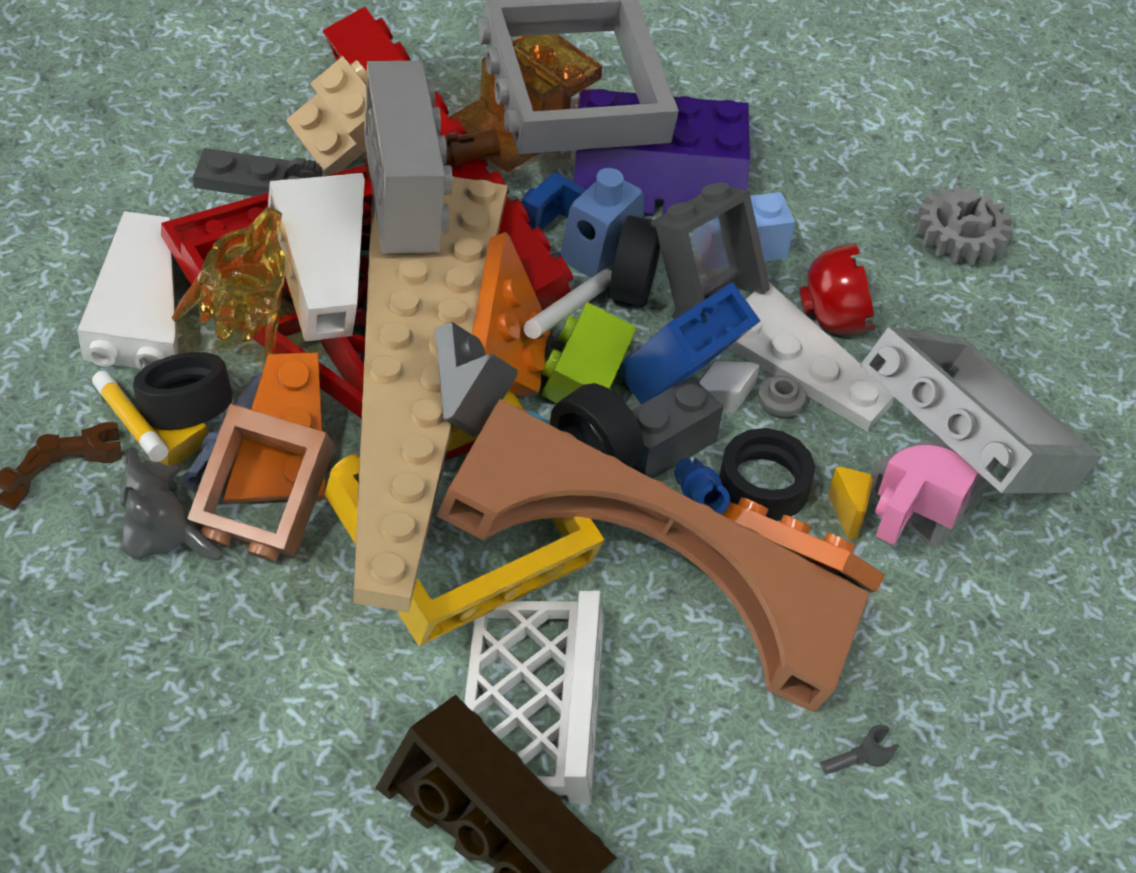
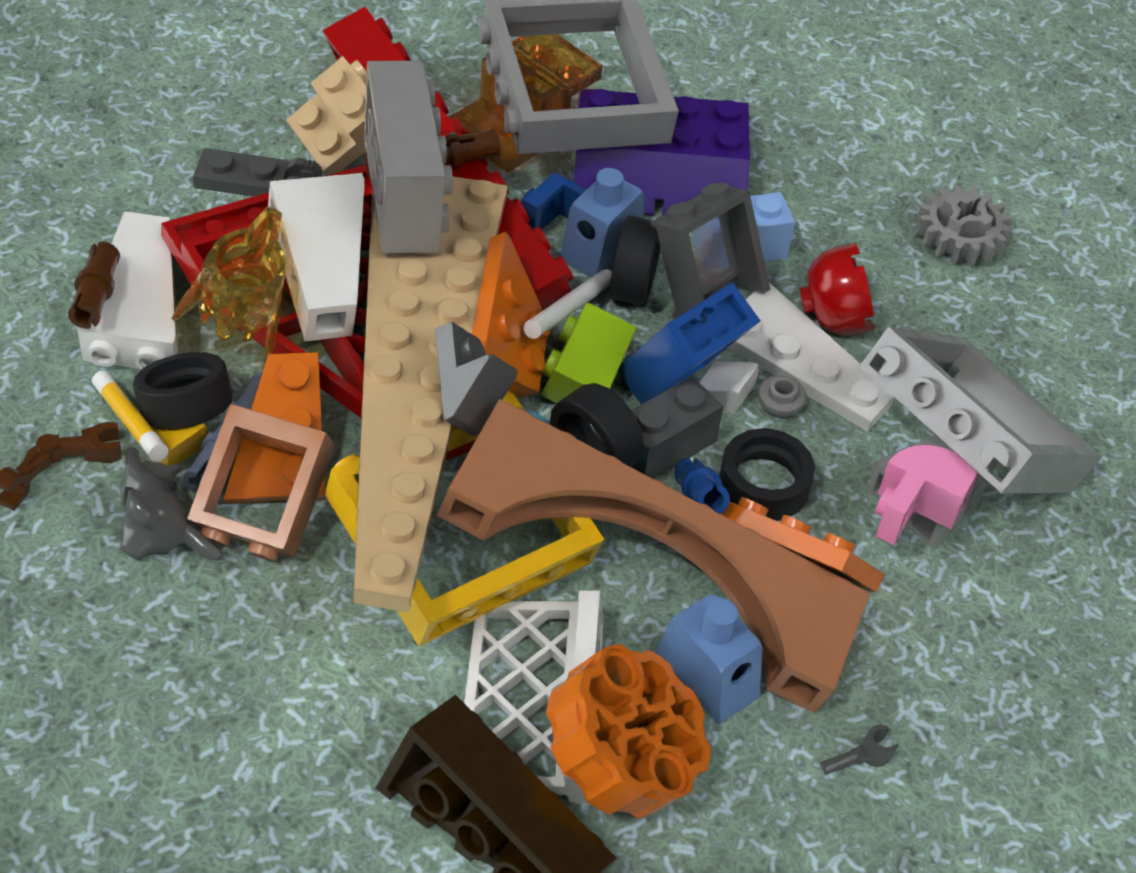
yellow slope [828,466,873,540] -> none
none -> reddish brown pin [68,242,120,329]
none -> orange connector [546,644,711,819]
none -> medium blue torso [655,594,763,724]

